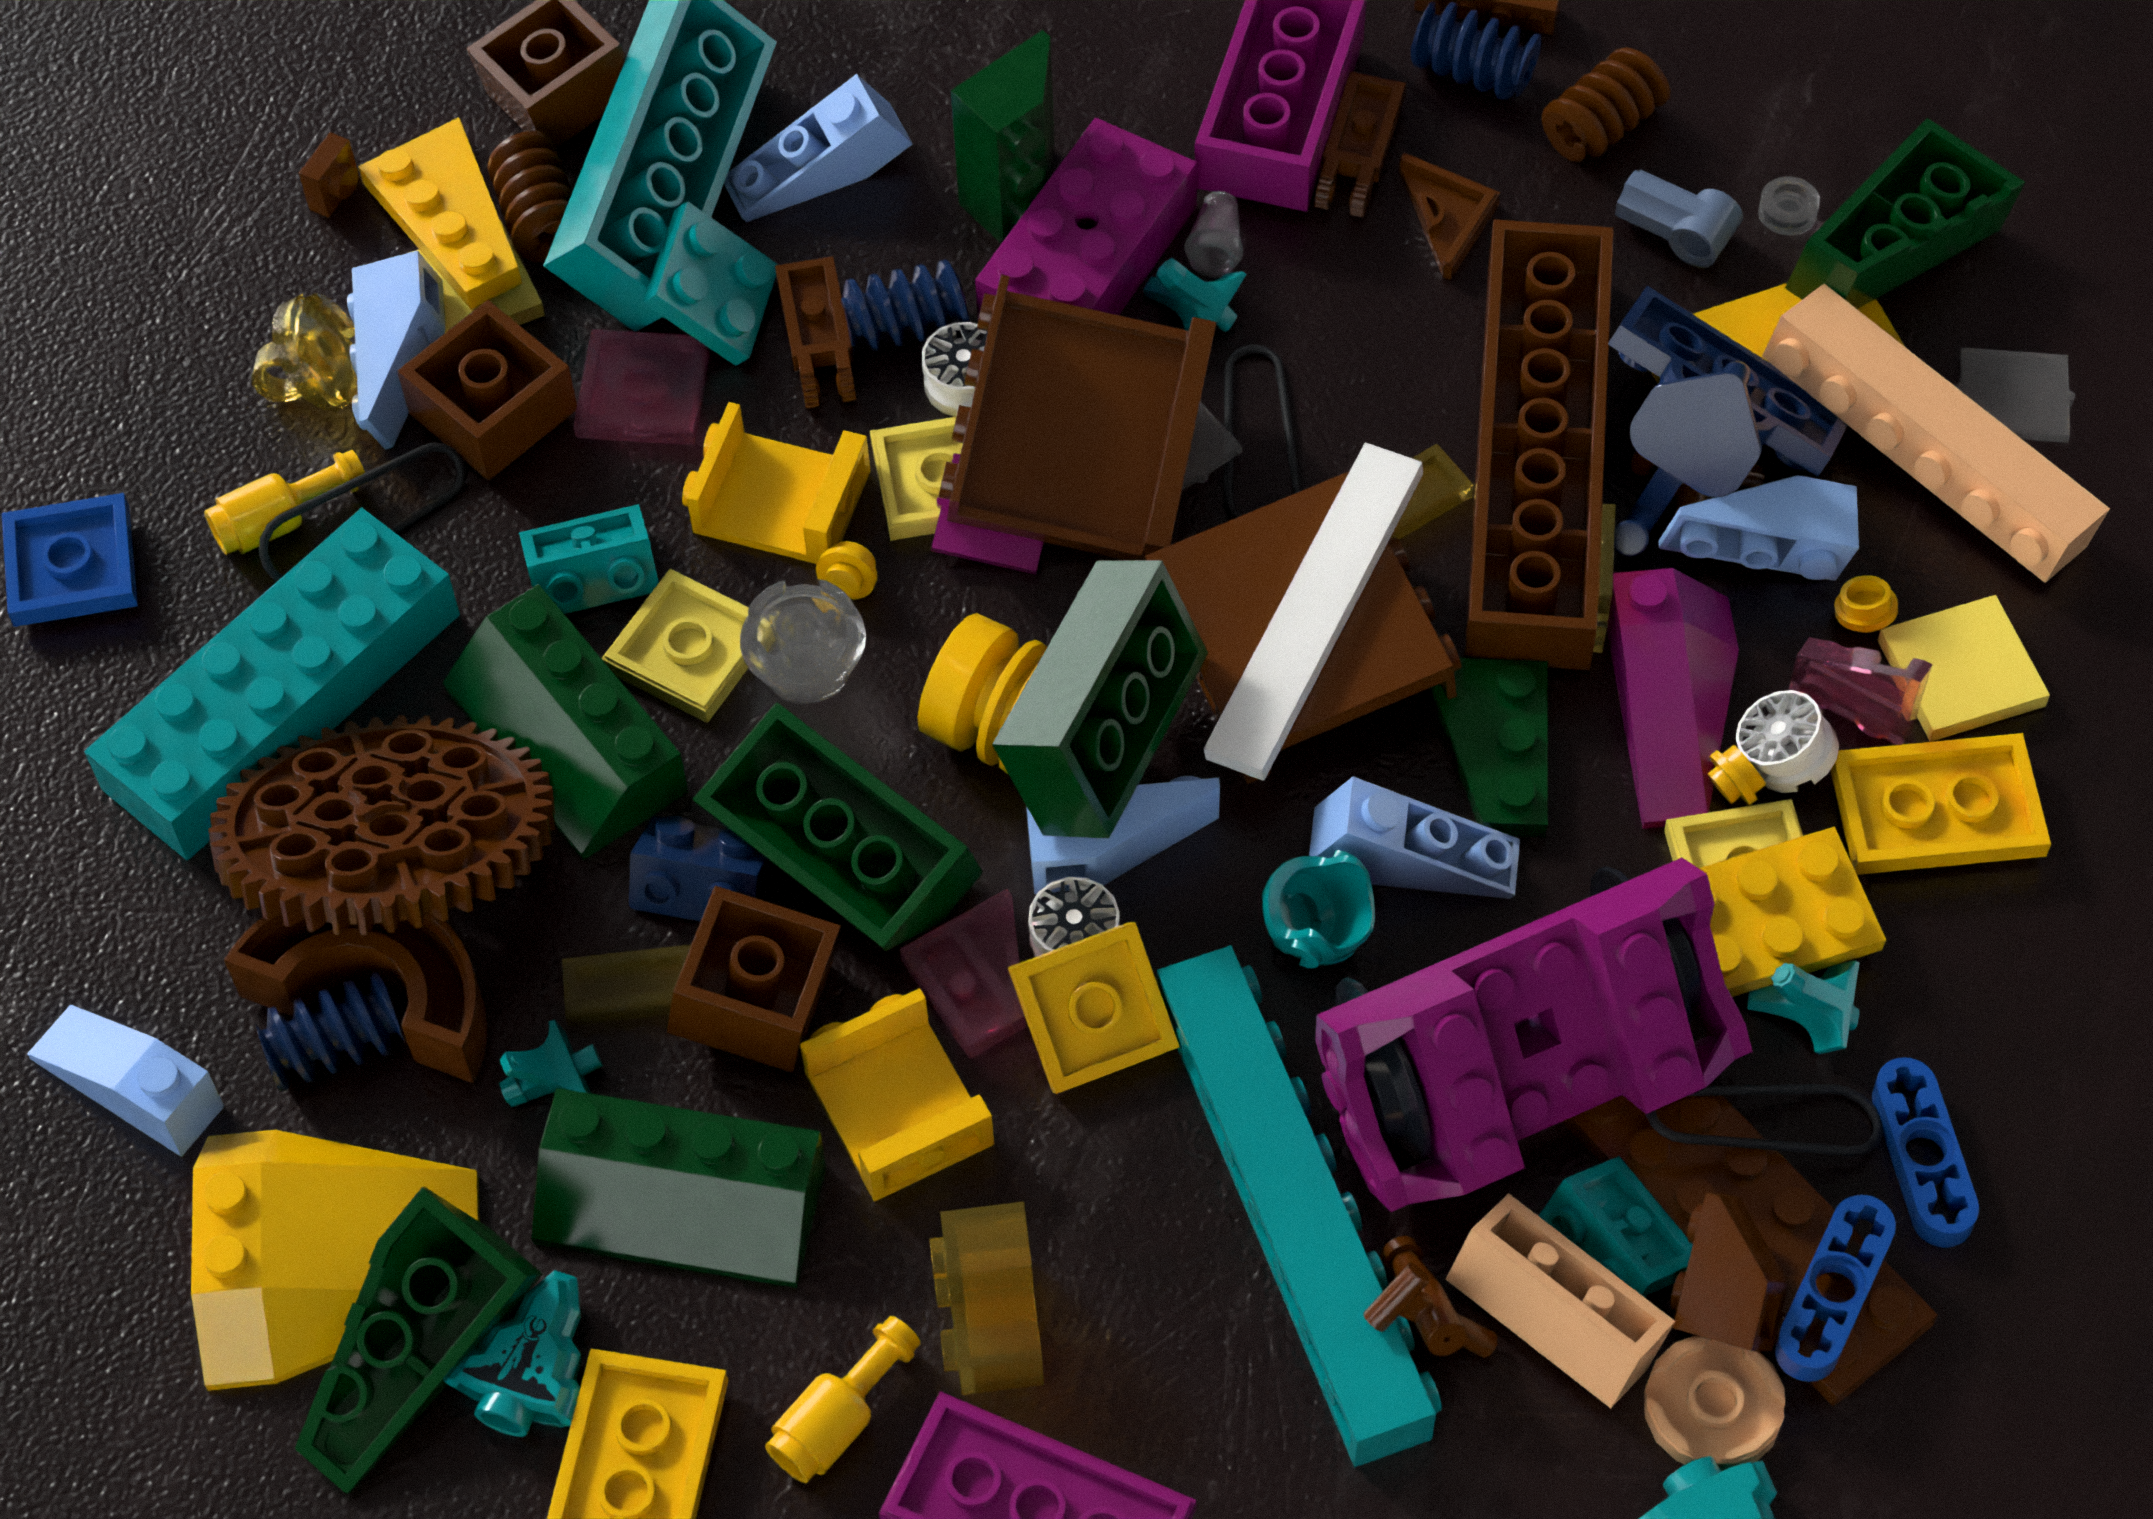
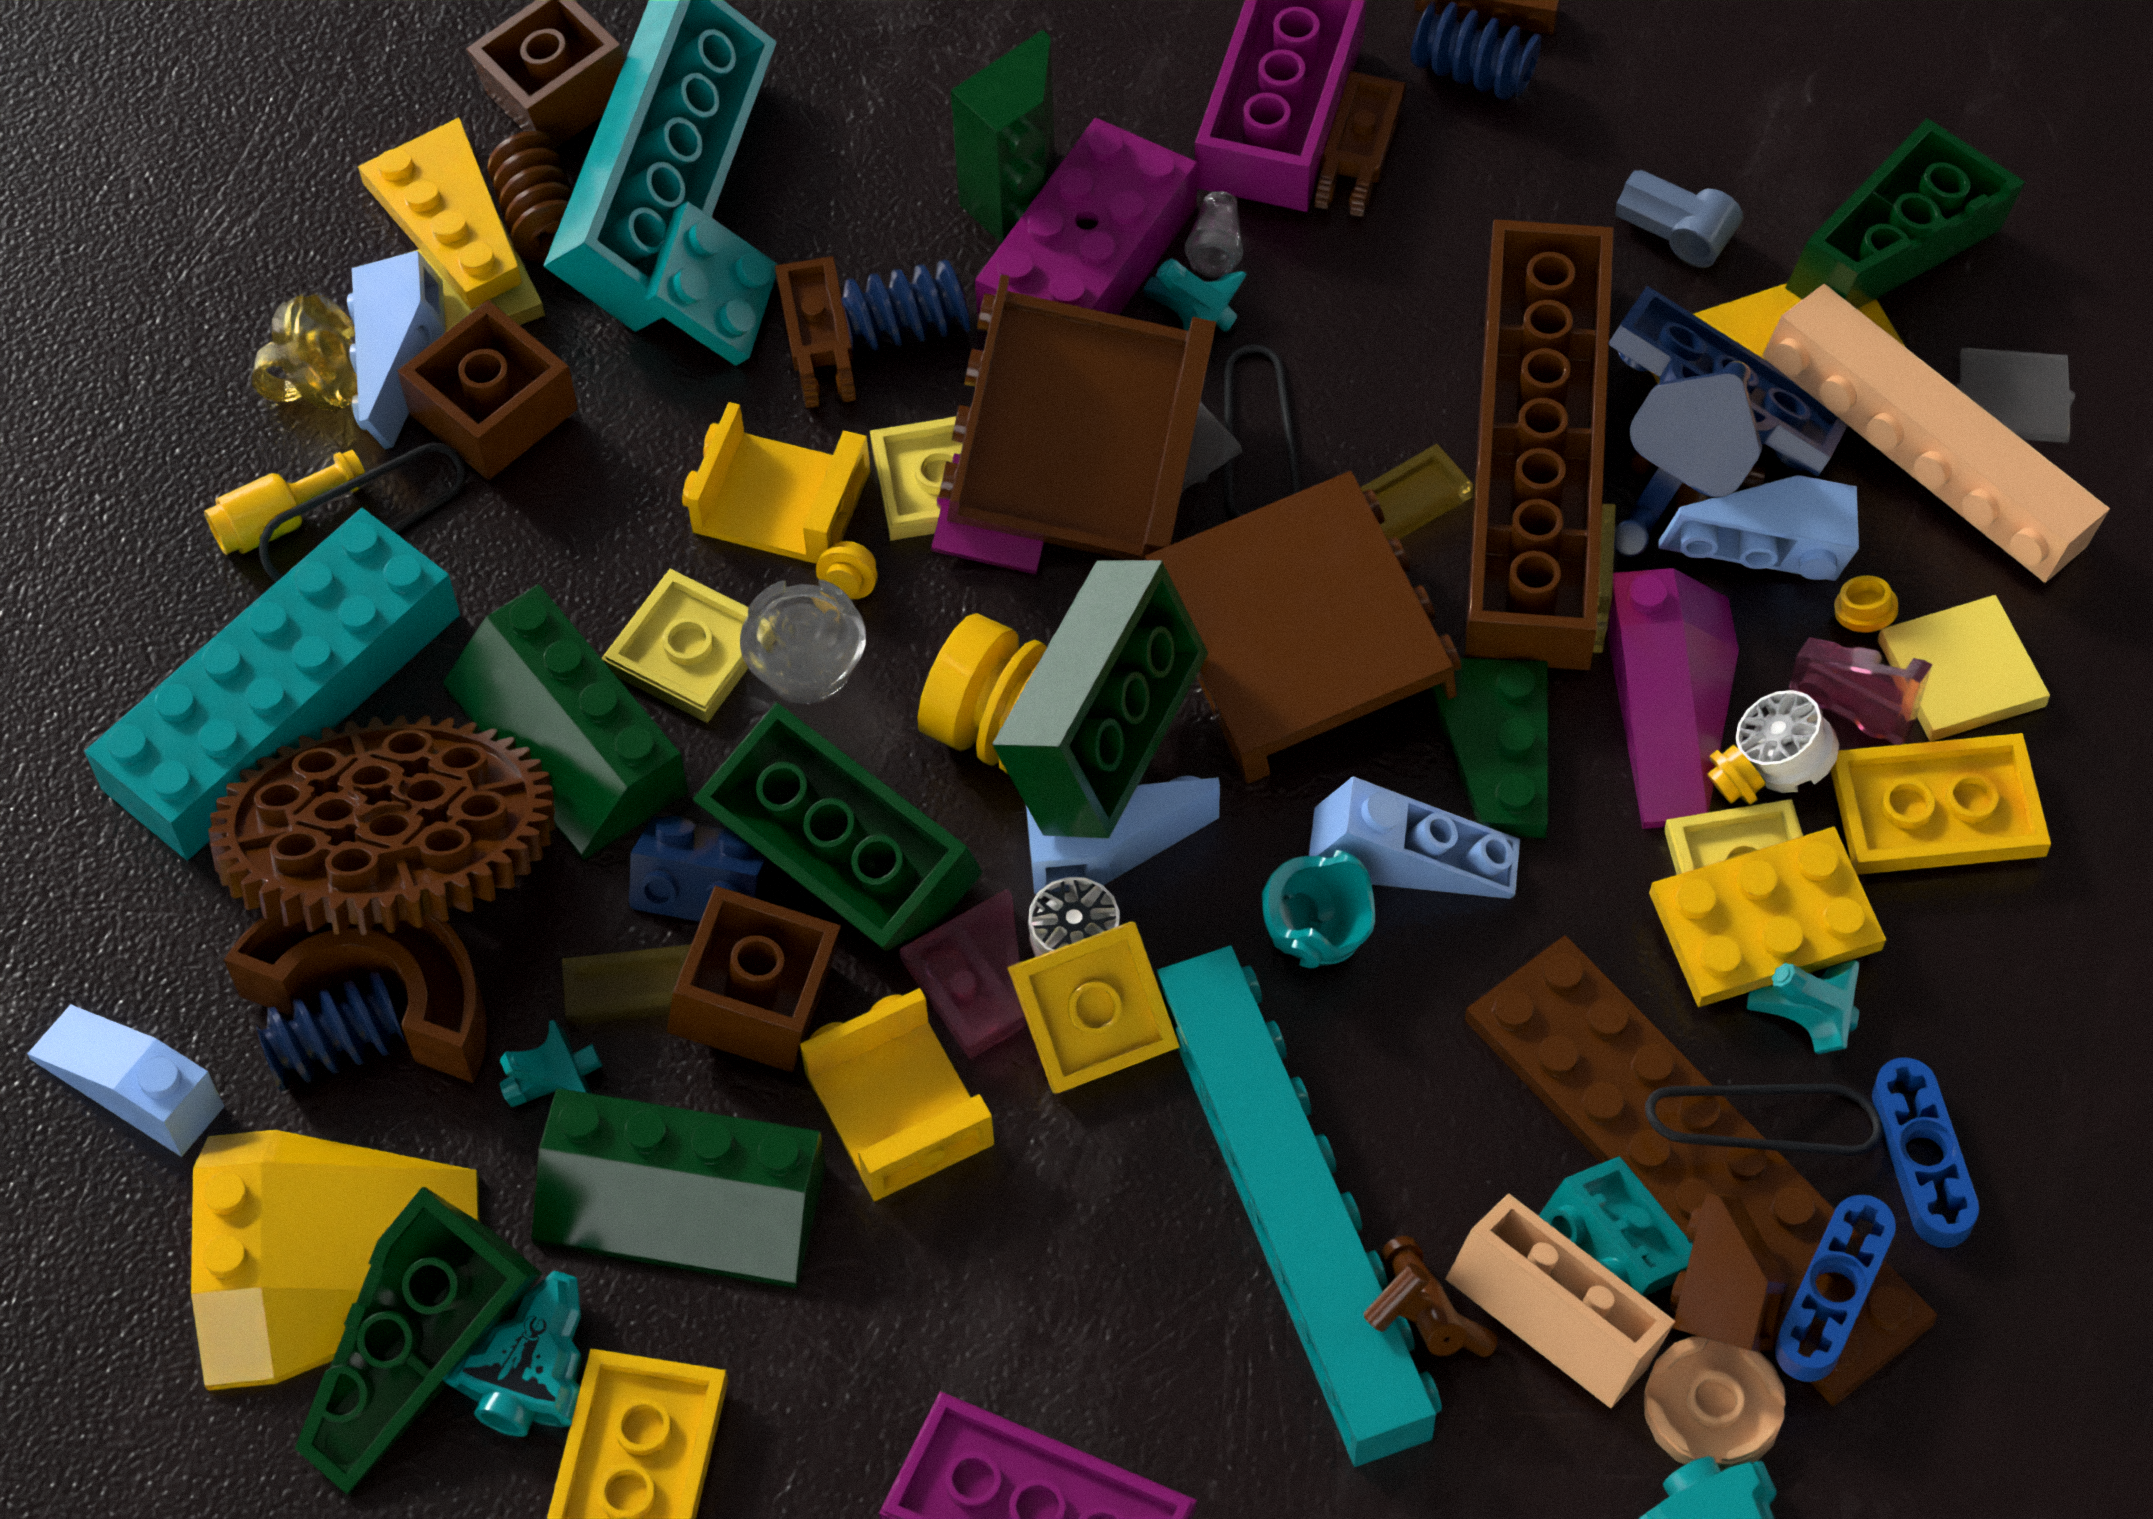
blue plate [2,493,138,627] -> none
reddish brown plate [298,132,359,218] -> none
teal bracket [519,504,659,614] -> none
clear pink tile [573,329,711,445] -> none
light blue slope [724,74,913,222] -> none
yellow piece [765,1316,921,1483] -> none
white wheel [922,322,988,417] -> none
clear yellow brick [929,1202,1044,1395] -> none
white tile [1204,442,1424,781] -> none
magenta piece [1315,858,1753,1212] -> none
reddish brown tile [1399,153,1500,281] -> none
reddish brown piece [1541,47,1671,162] -> none
clear tile [1758,177,1820,235] -> none

